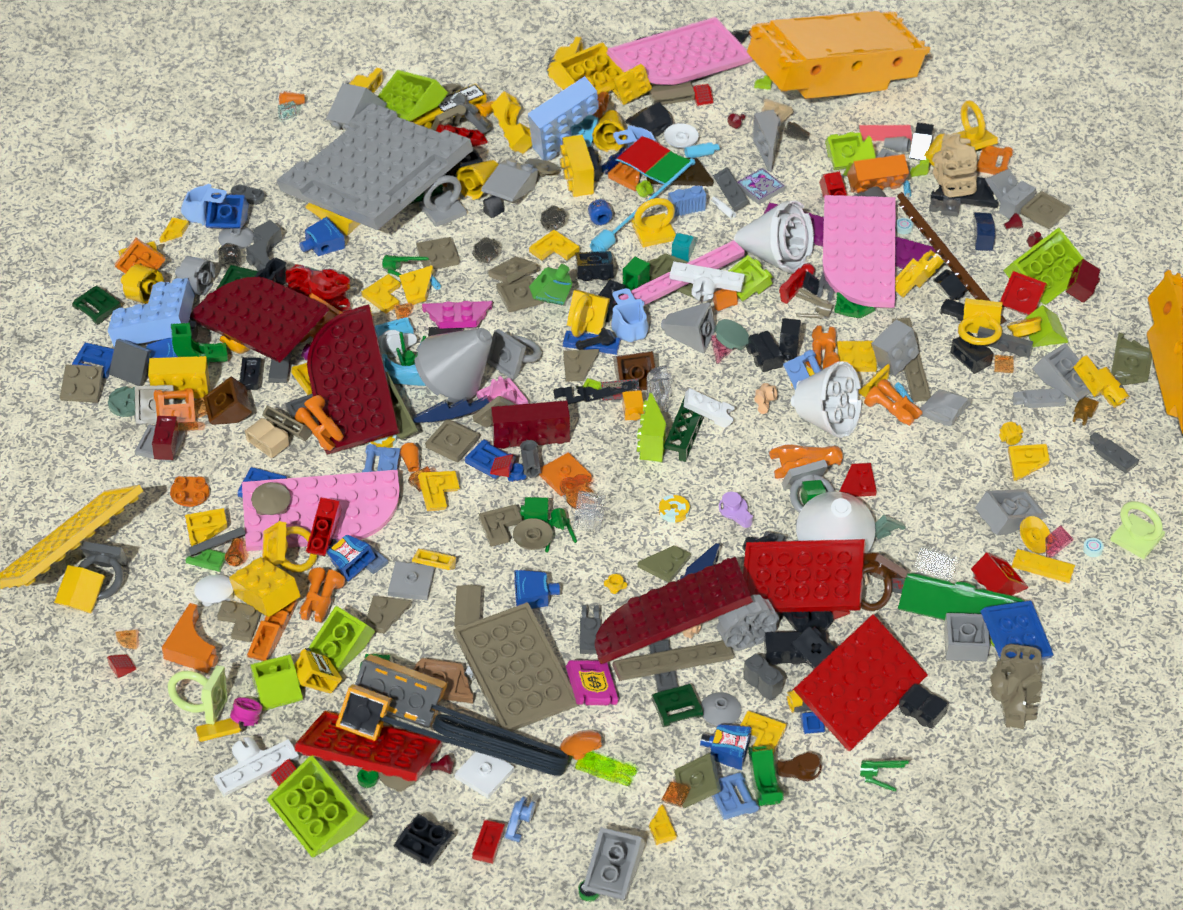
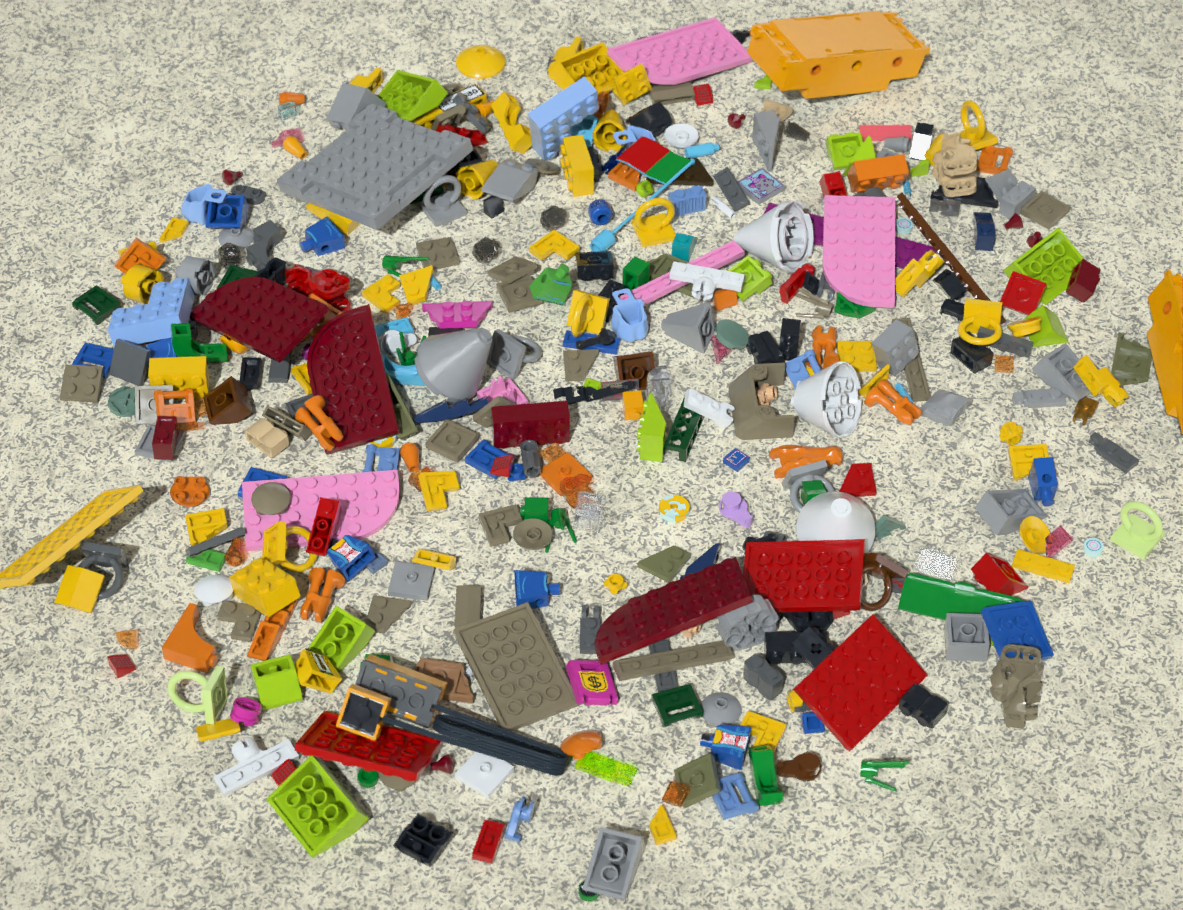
none -> dark red rock [222,169,242,186]
none -> clear pink tile [271,128,303,148]
none -> light orange cone [283,136,308,160]
none -> yellow dish [456,44,506,79]
none -> clear orange tile [540,443,566,463]
none -> blue tile [723,448,750,472]
none -> dark tan windscreen [728,363,795,440]
none -> blue torso [1028,457,1058,507]

